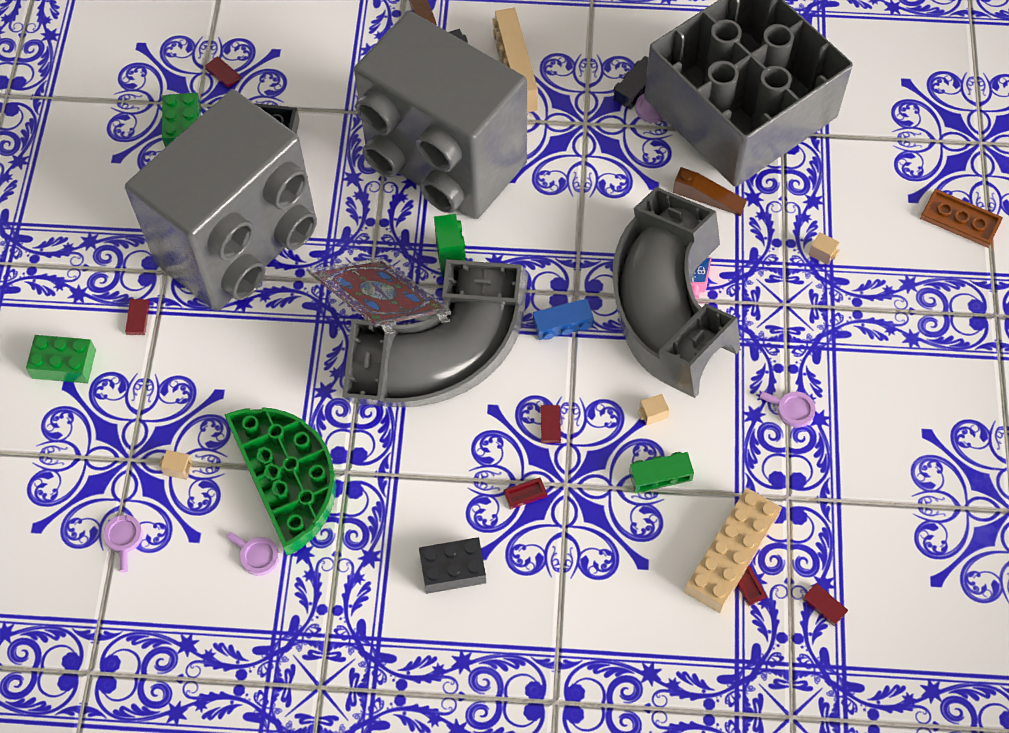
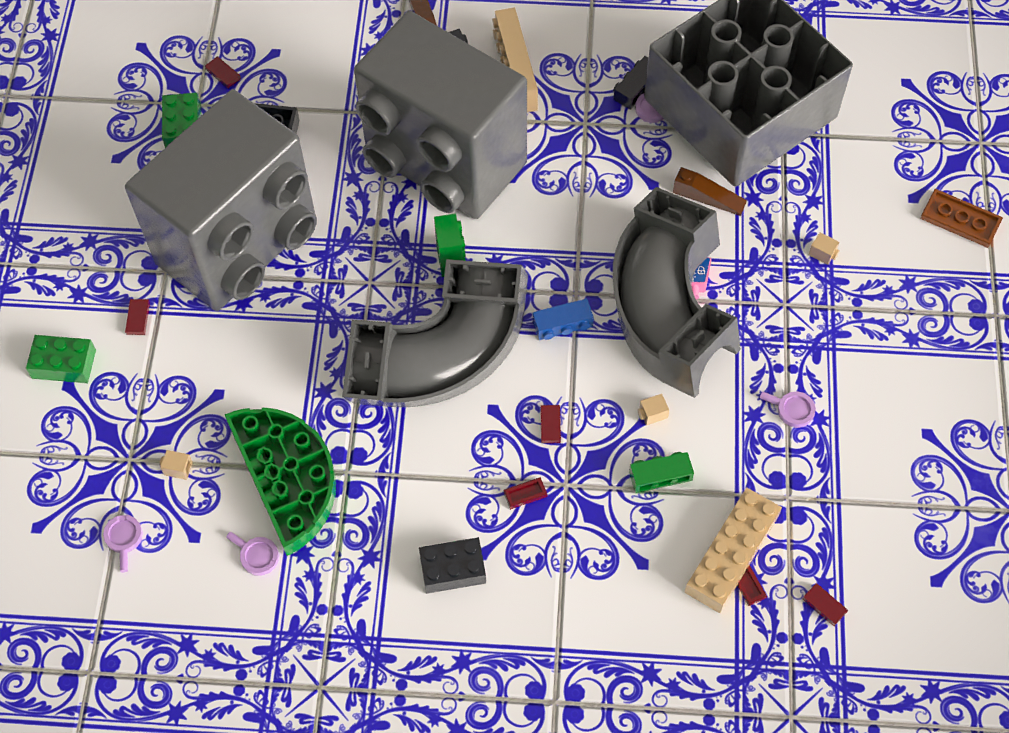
clear flag [308,257,451,334] -> none

